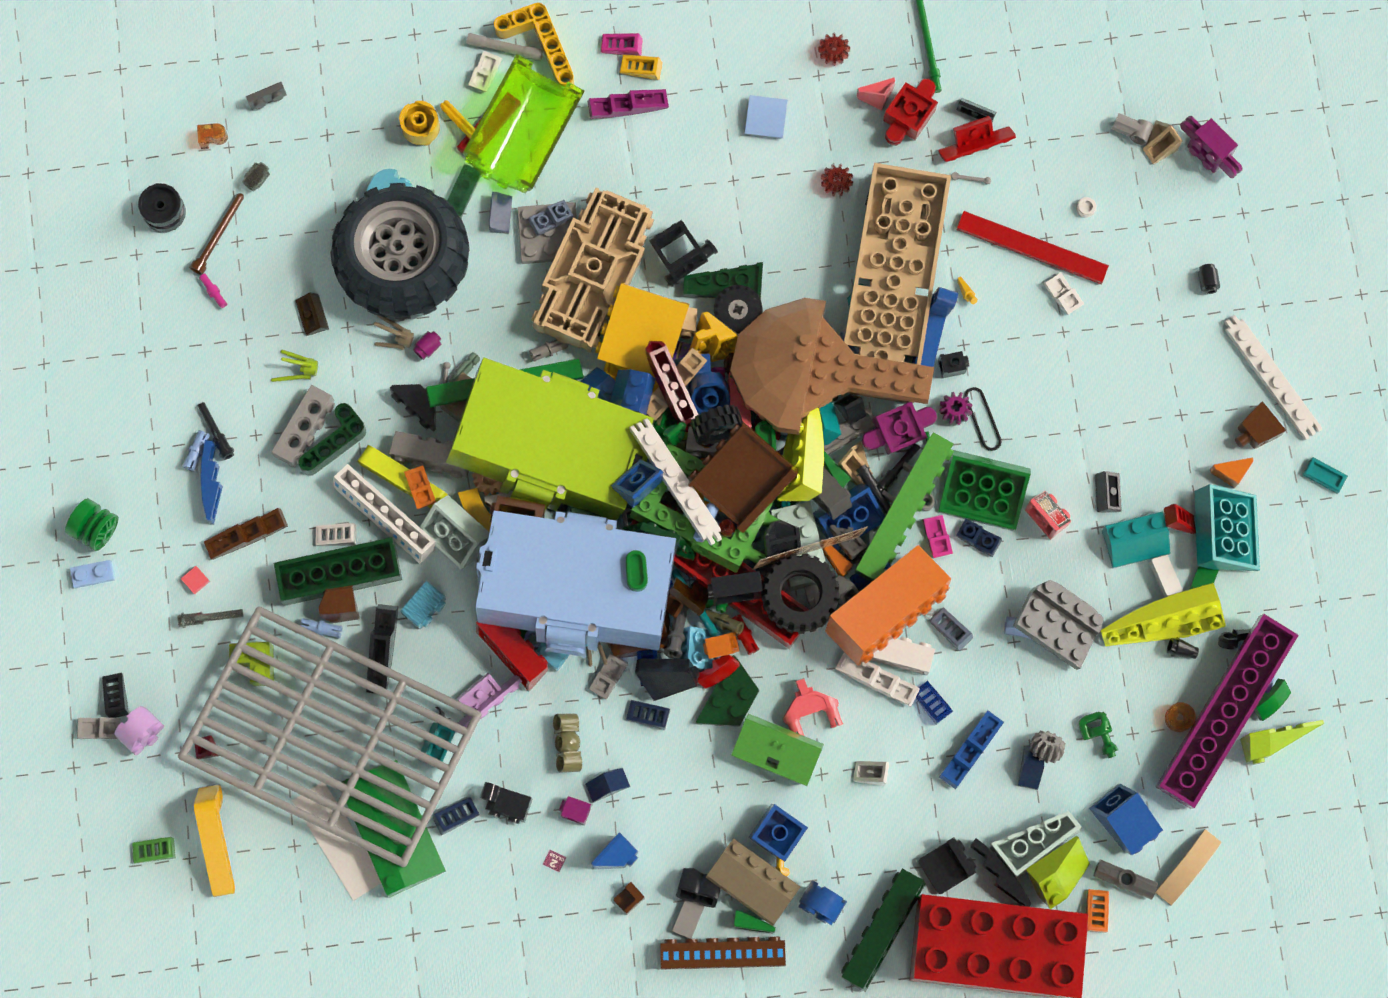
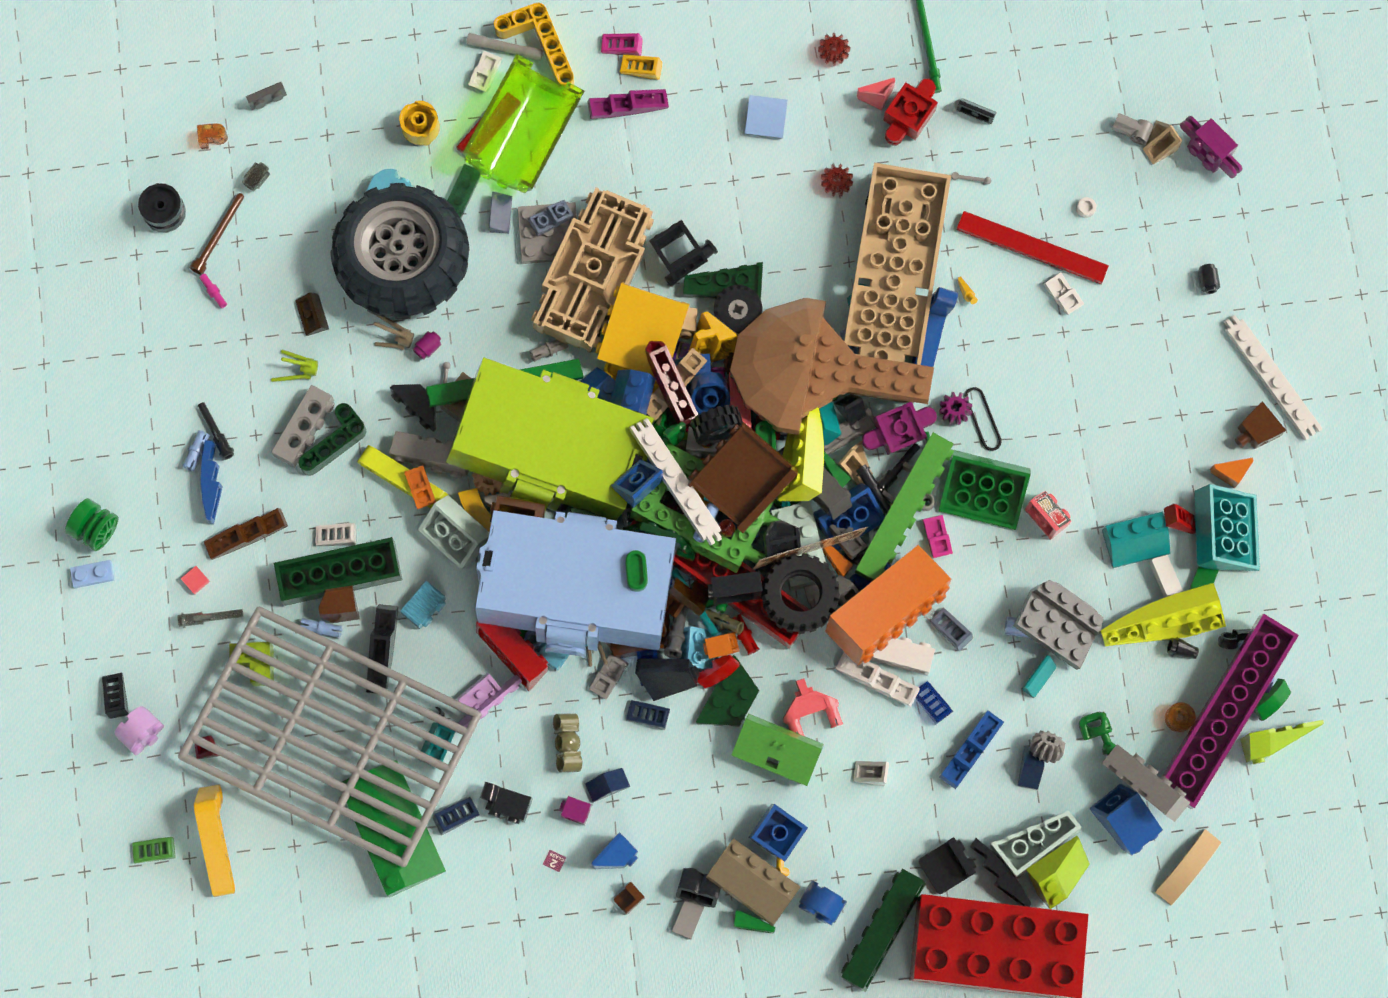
light grey slope [77,717,121,739] -> none
white sticker [292,782,381,901] -> none
white brick [333,464,436,564] -> none
yellow axle [440,100,481,143] -> none
sand green axle [449,352,480,382] -> none
reddish brown brick [660,936,786,970] -> none
red bracket [938,116,1016,162] -> none
black brick [938,351,969,378] -> none
dark blue slope [956,519,1002,557] -> none
orange slope [1086,889,1109,933] -> none
dark grey piece [1093,859,1158,900] -> none
black slope [1095,471,1122,513] -> none
teal tile [1303,457,1348,494] -> none
none -> teal slope [1022,655,1056,698]
none -> light grey wedge [1102,744,1190,822]

